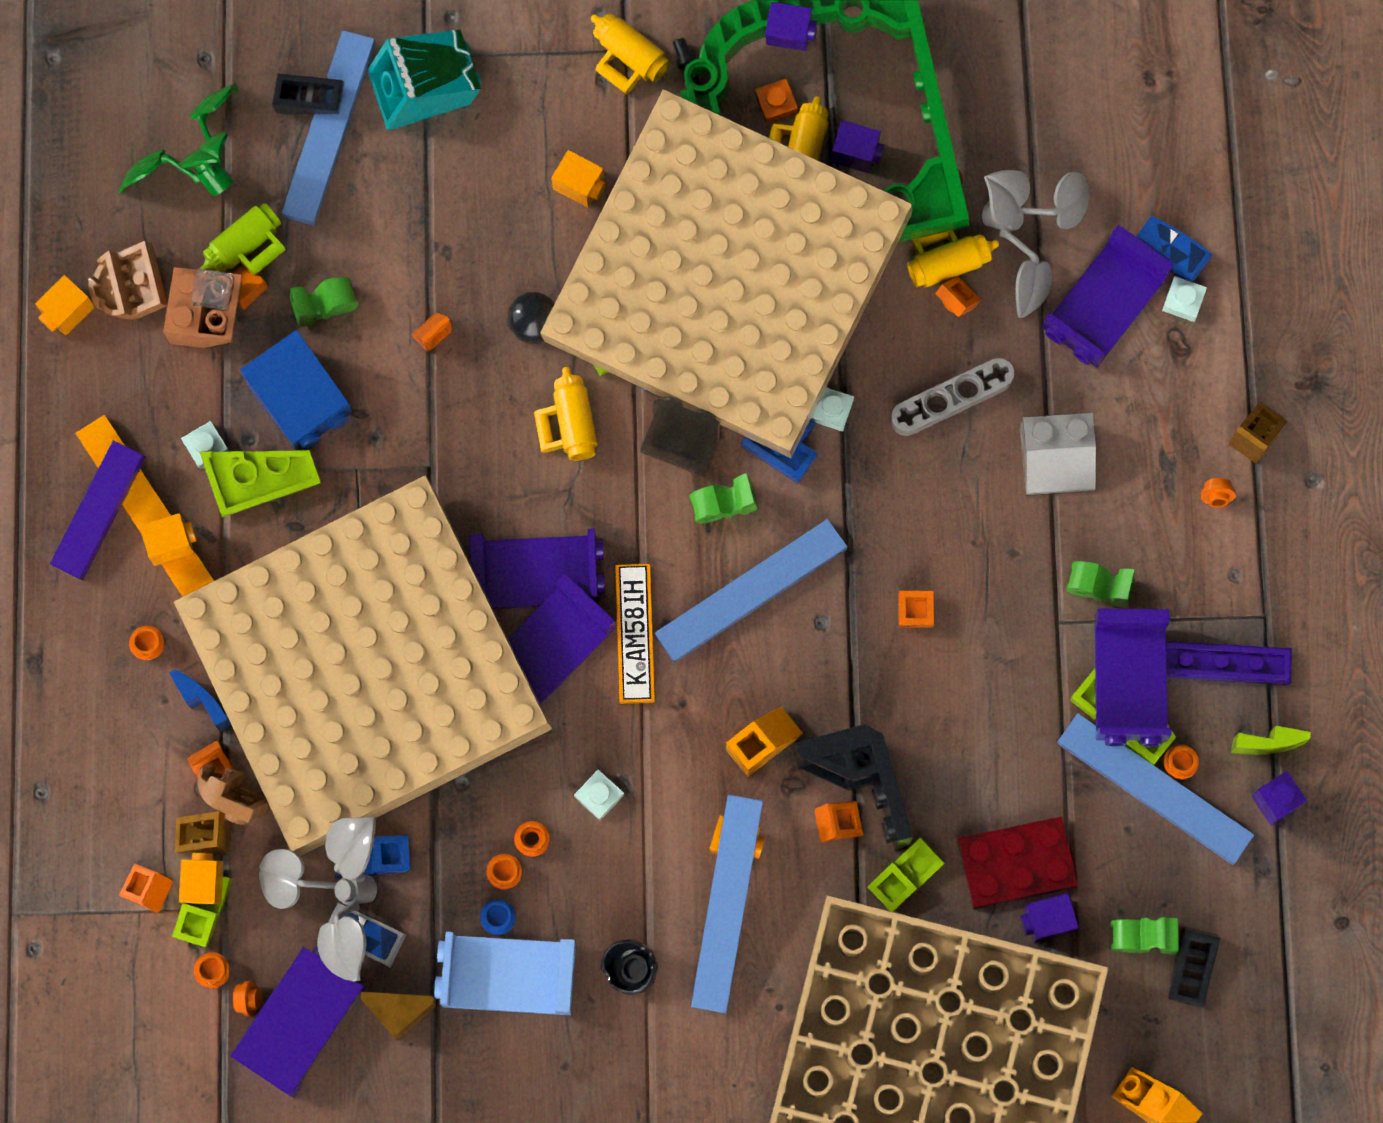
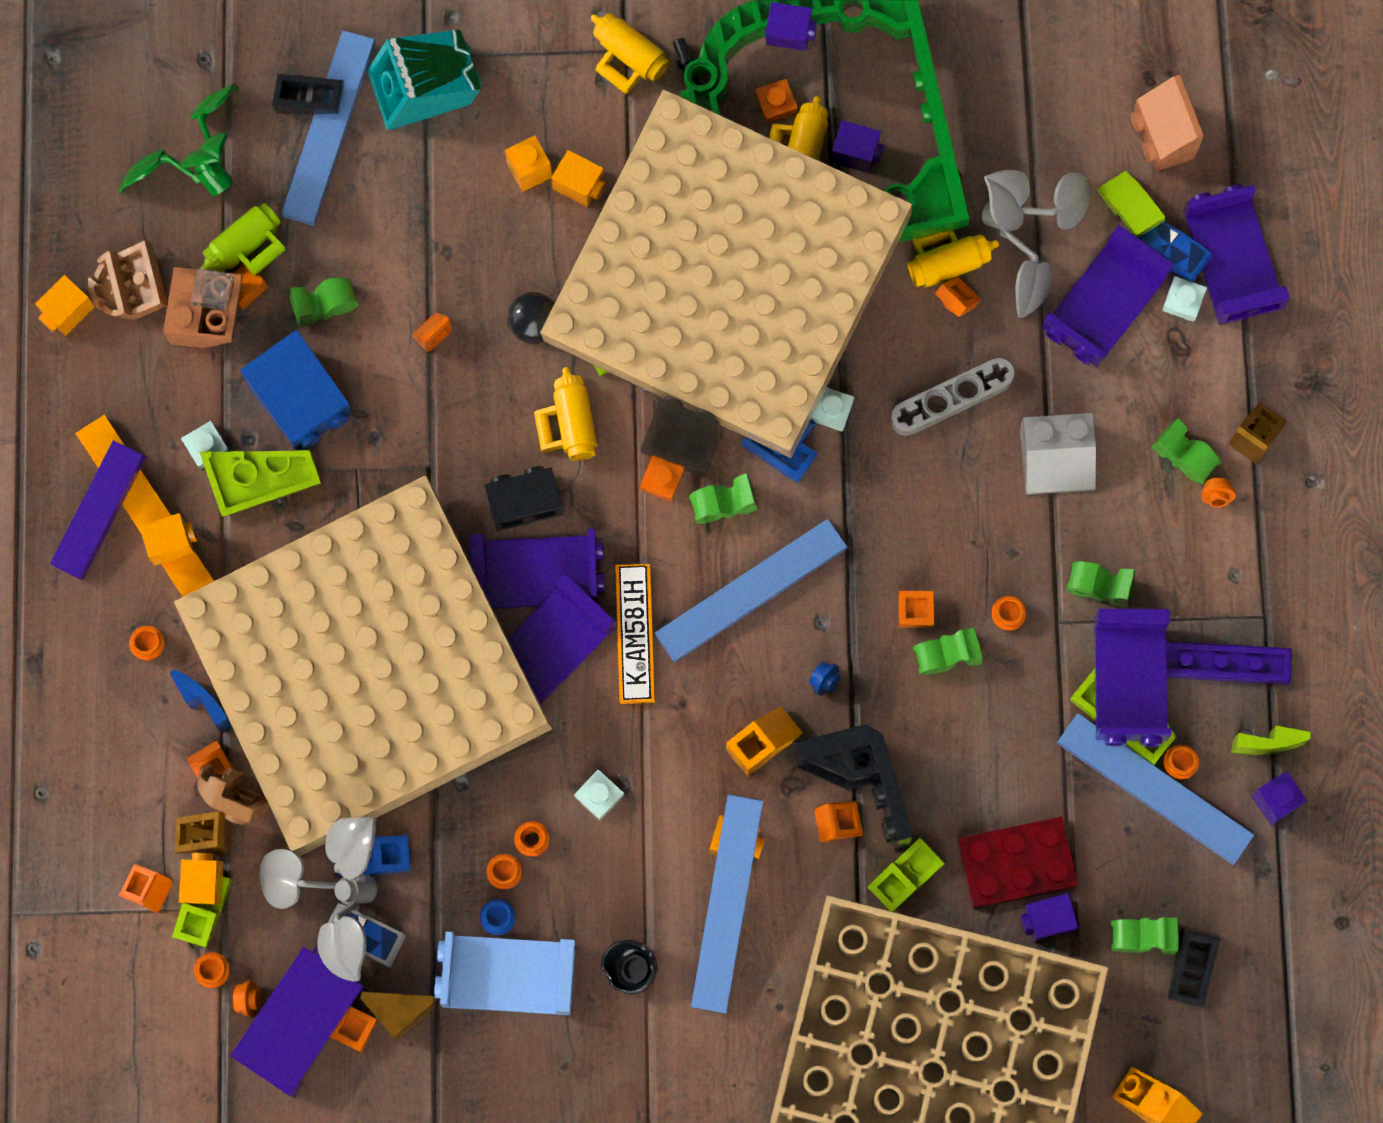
none -> orange plate [330,1007,378,1053]
none -> black brick [484,466,563,532]
none -> light orange brick [505,135,552,192]
none -> orange plate [639,455,685,502]
none -> blue plate [809,662,841,696]
none -> bright green leg [912,628,983,675]
none -> orange plate [991,596,1026,631]
none -> lime slope [1097,171,1165,238]
none -> slope [1131,74,1204,172]
none -> bright green leg [1151,418,1221,485]
none -> dark purple panel [1184,184,1290,325]

